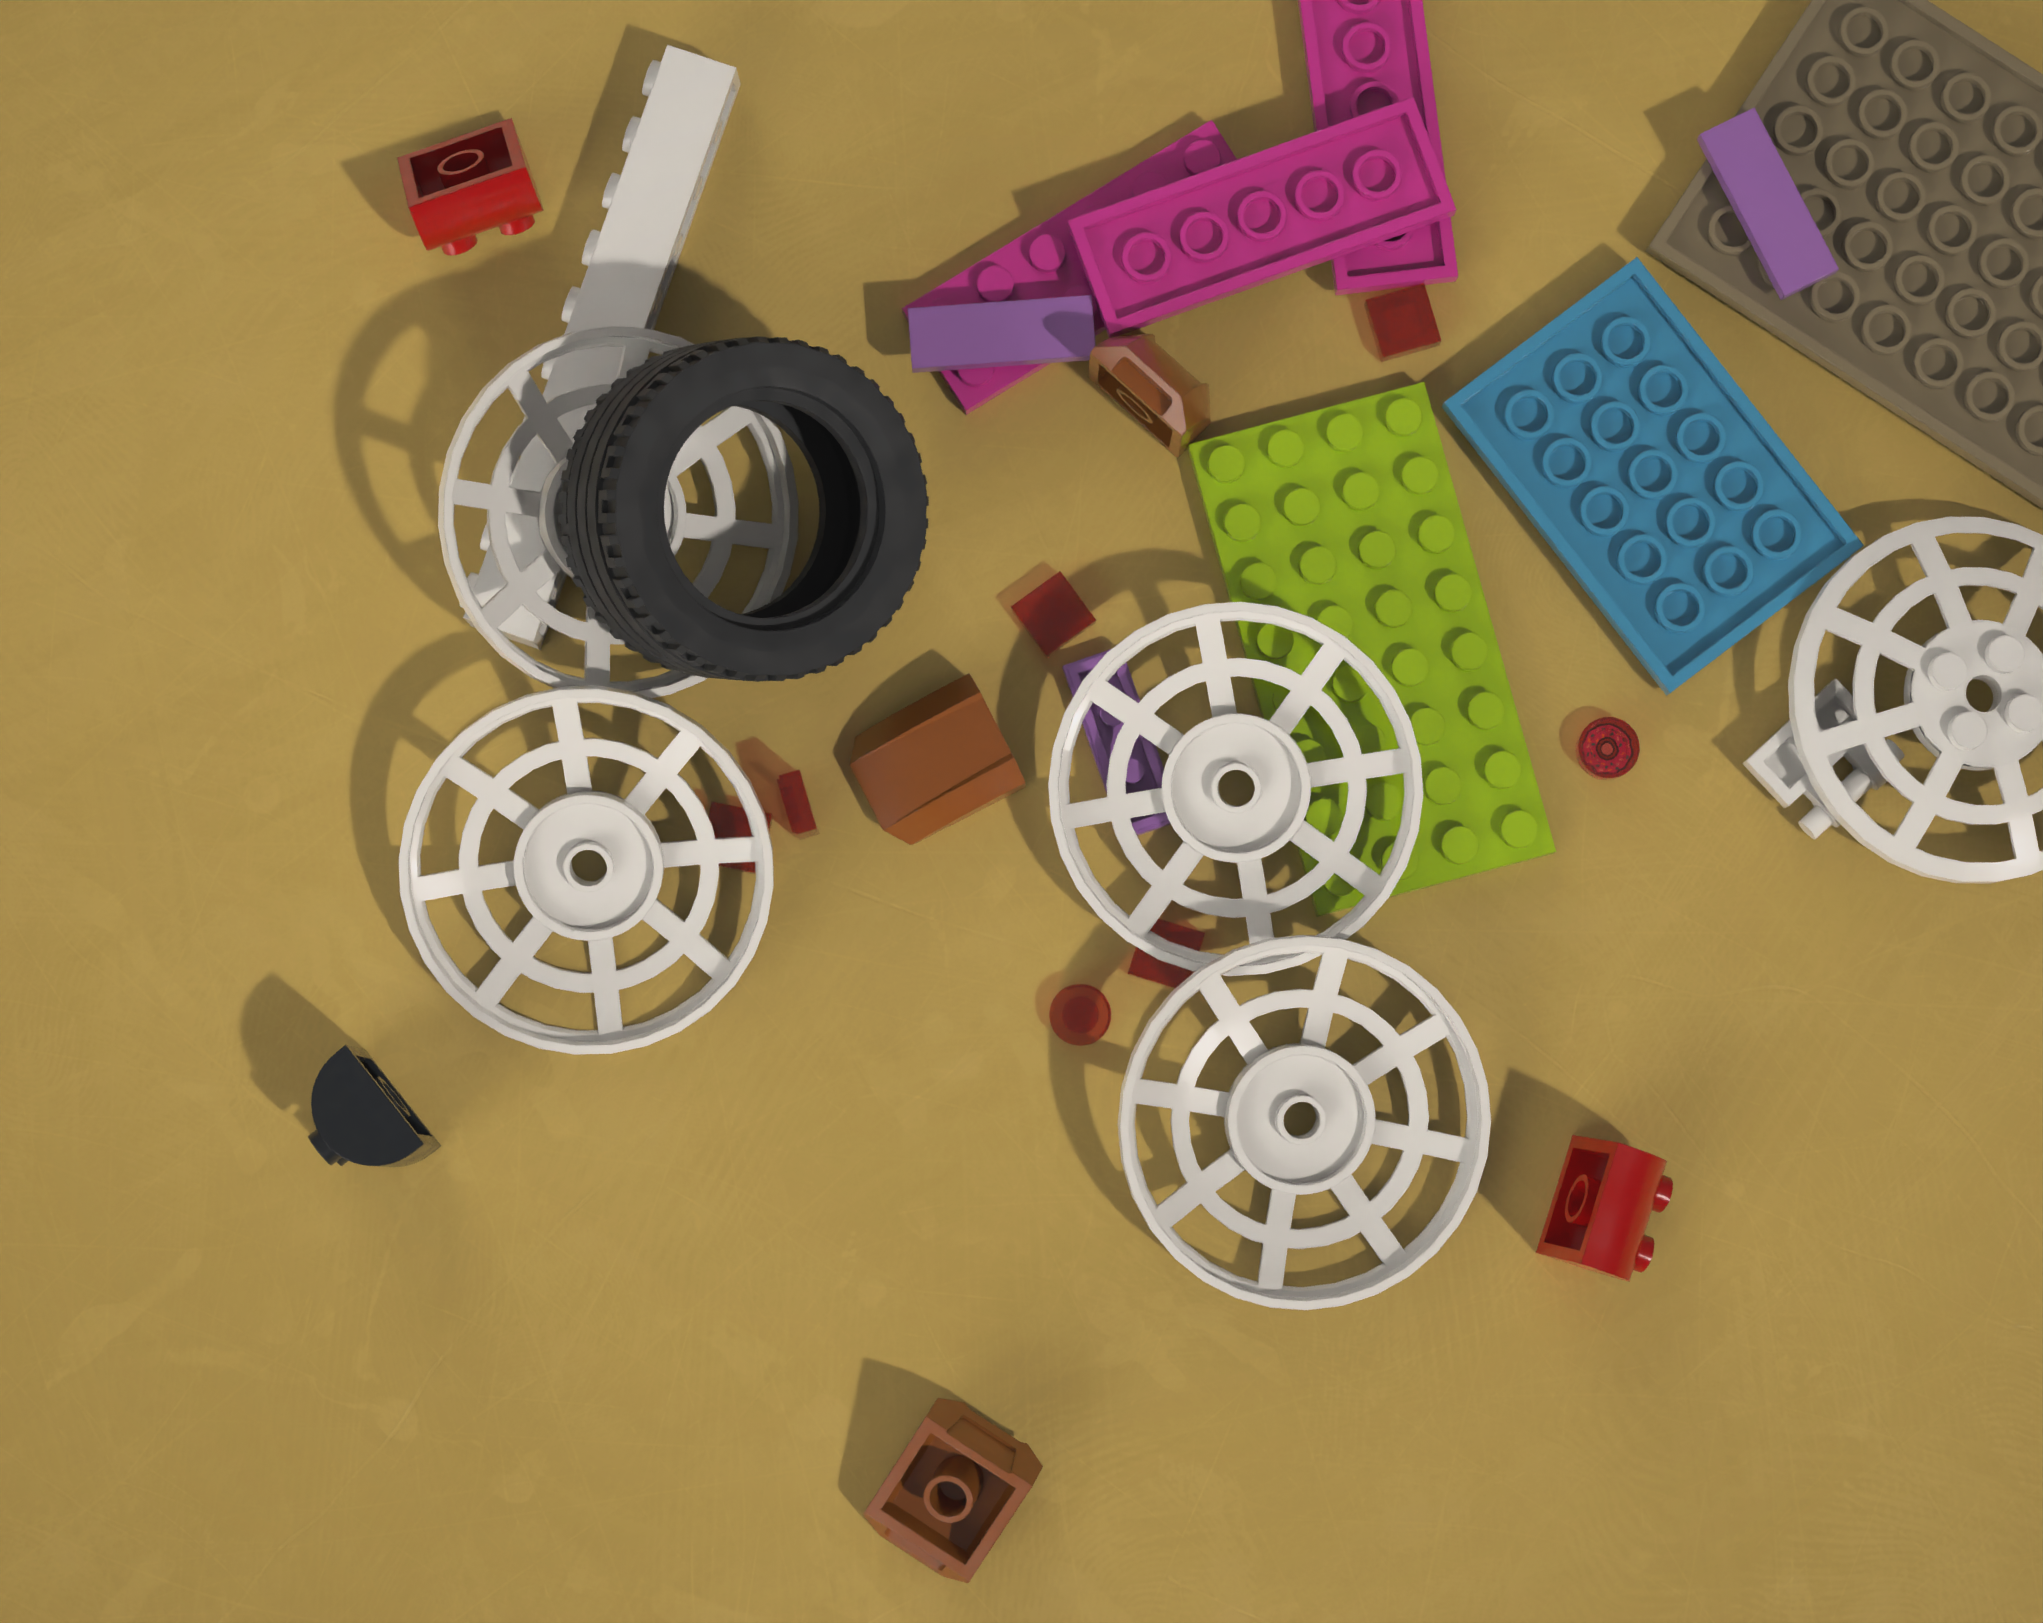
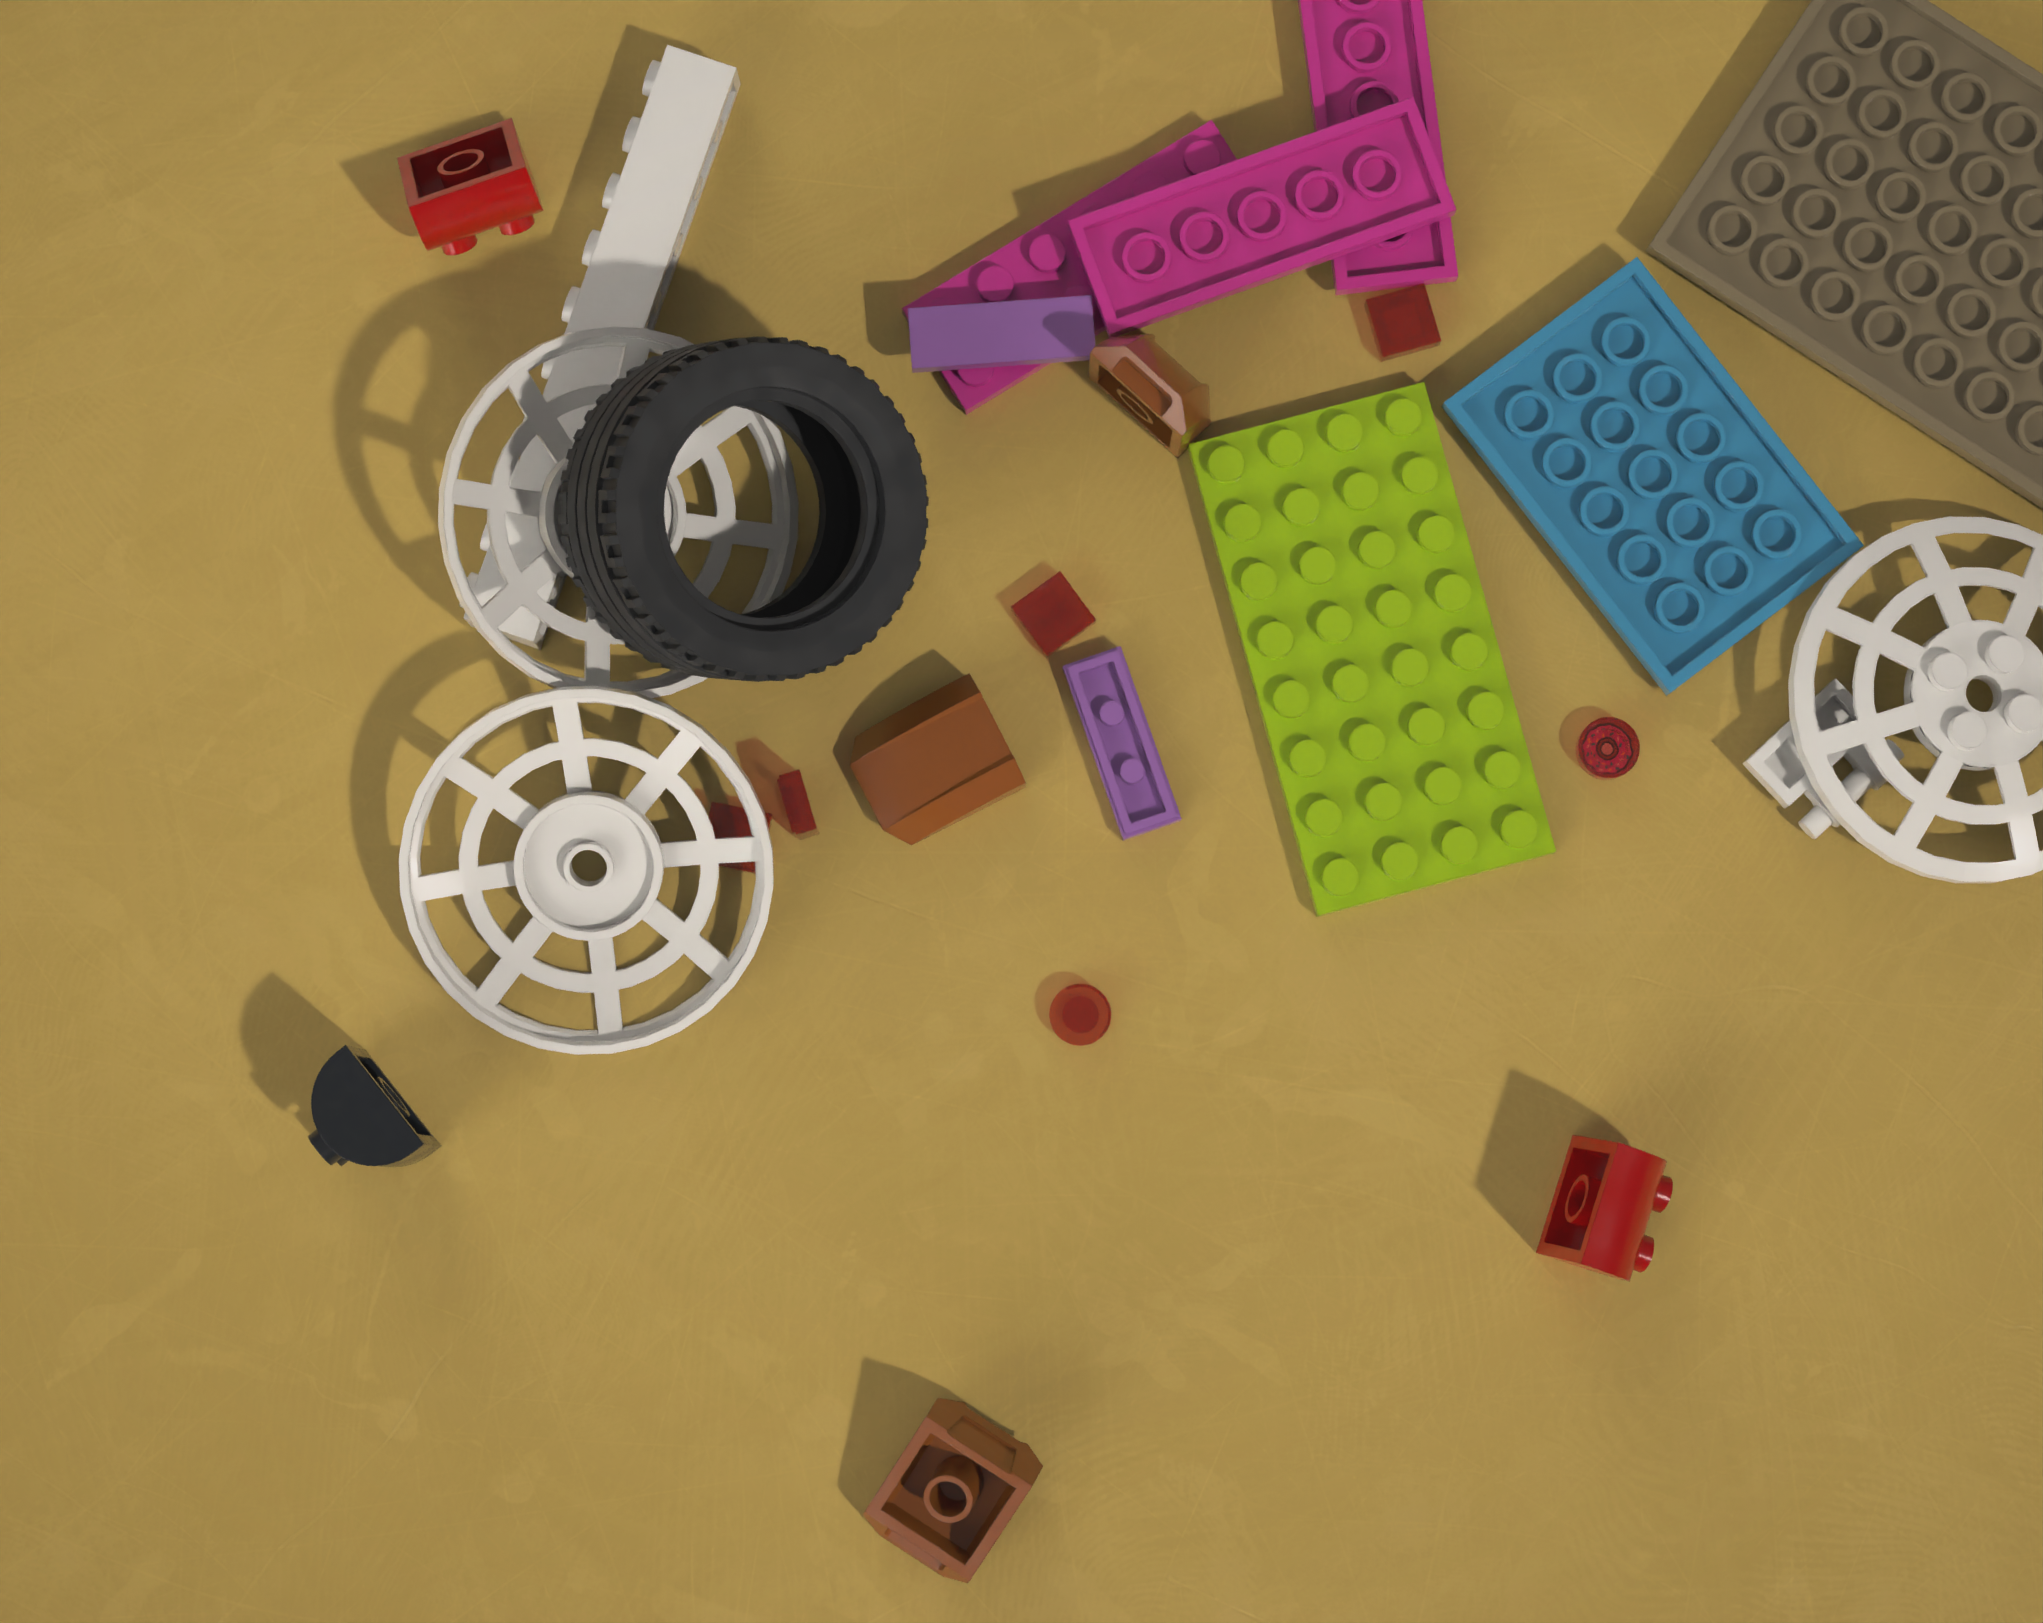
white dish [1048,602,1423,976] -> none
white dish [1117,935,1491,1310] -> none
clear red tile [1127,919,1205,989] -> none
medium lavender tile [1697,107,1839,300] -> none

